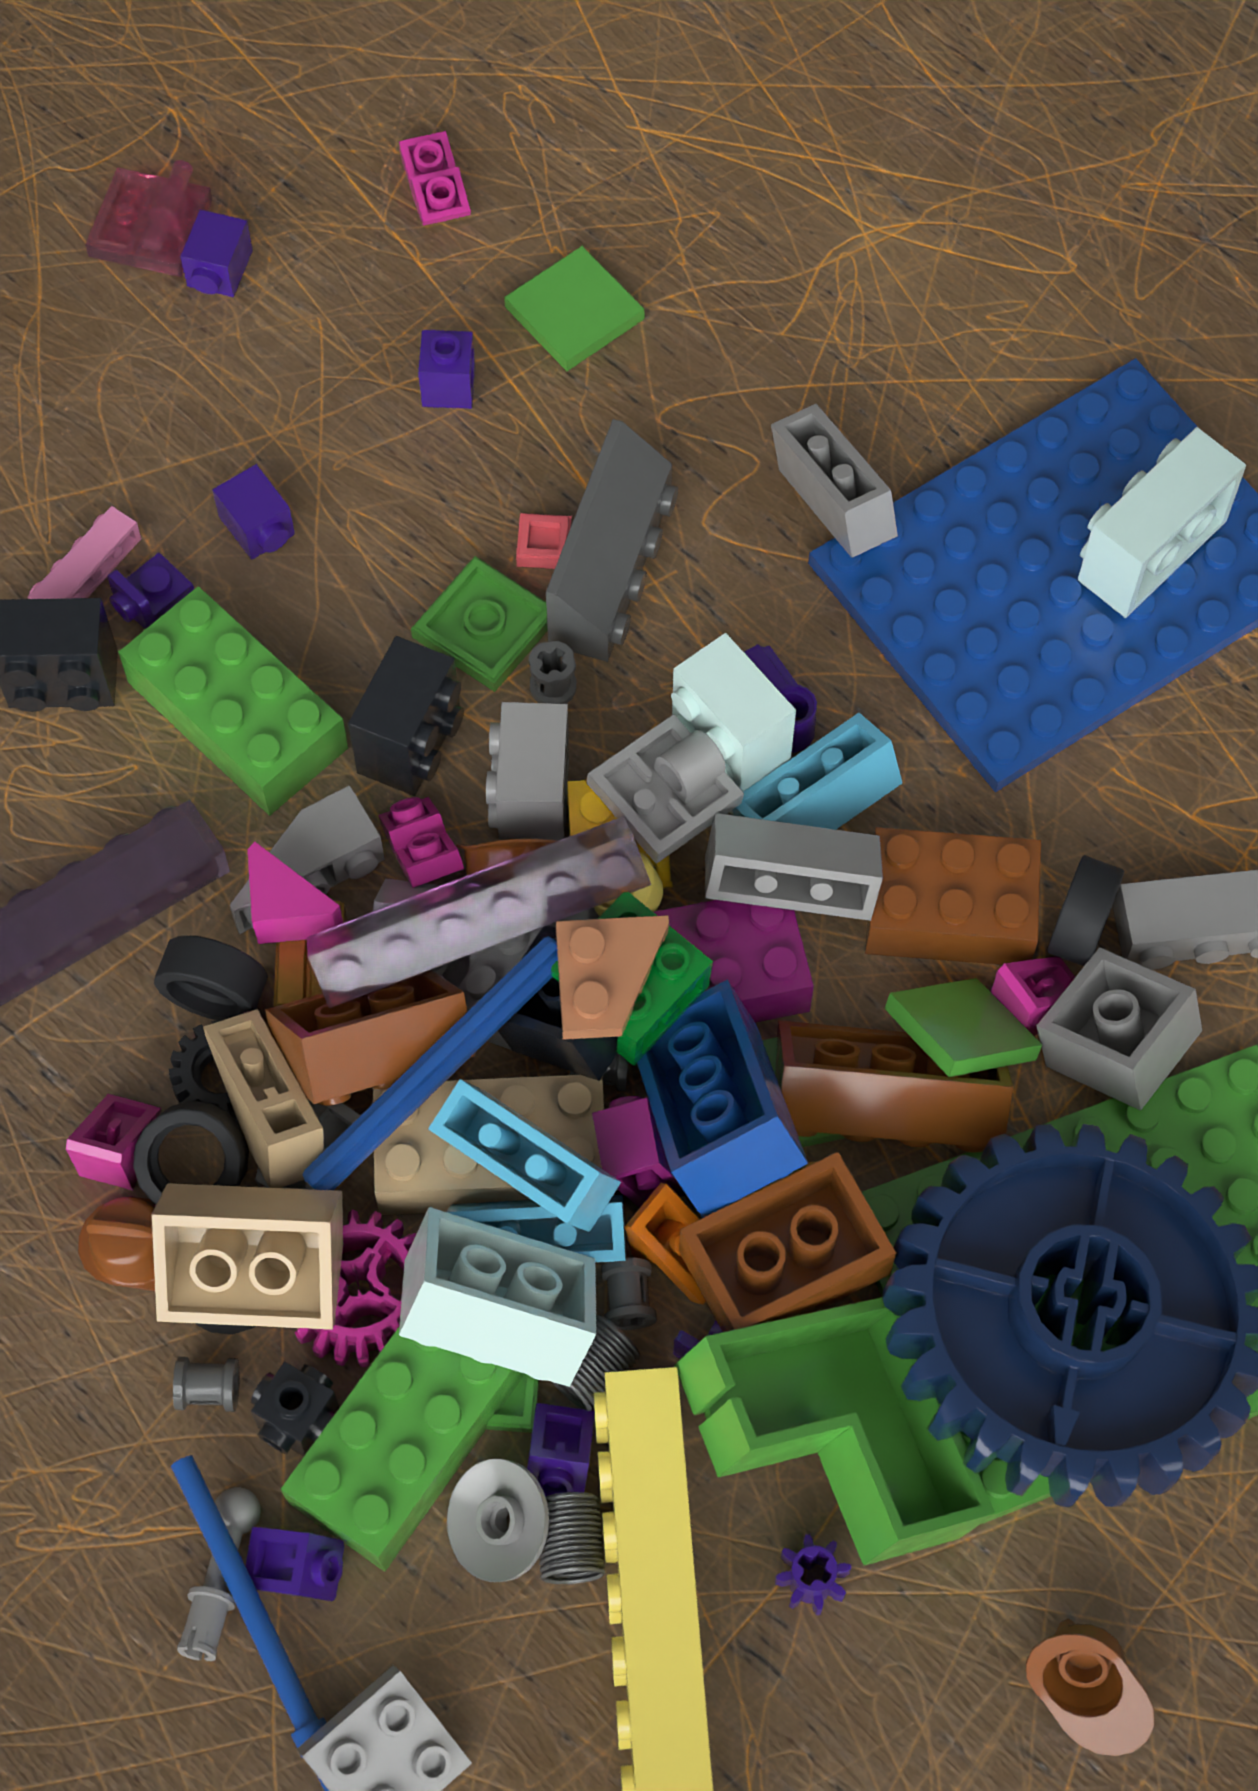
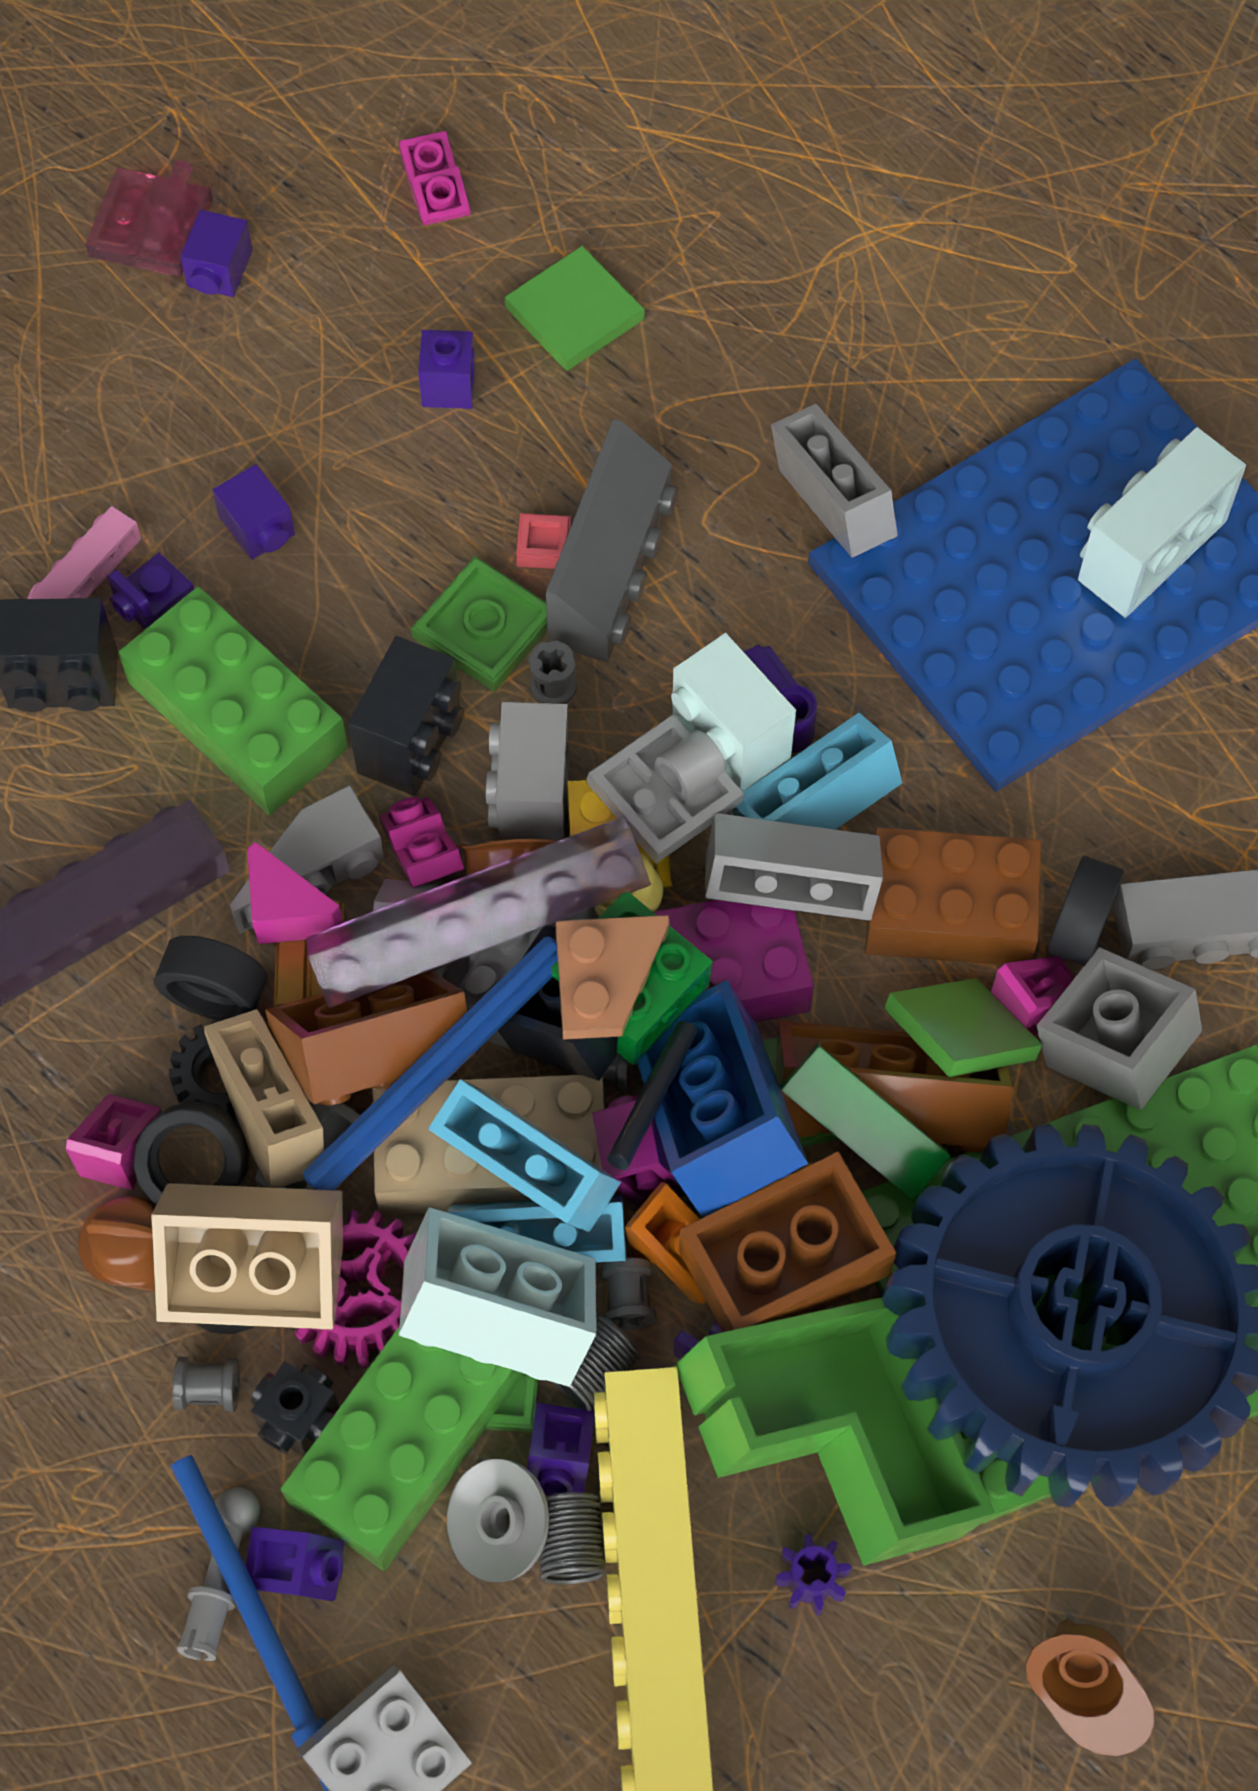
none -> black bar [607,1021,697,1170]
none -> tile [780,1042,951,1200]

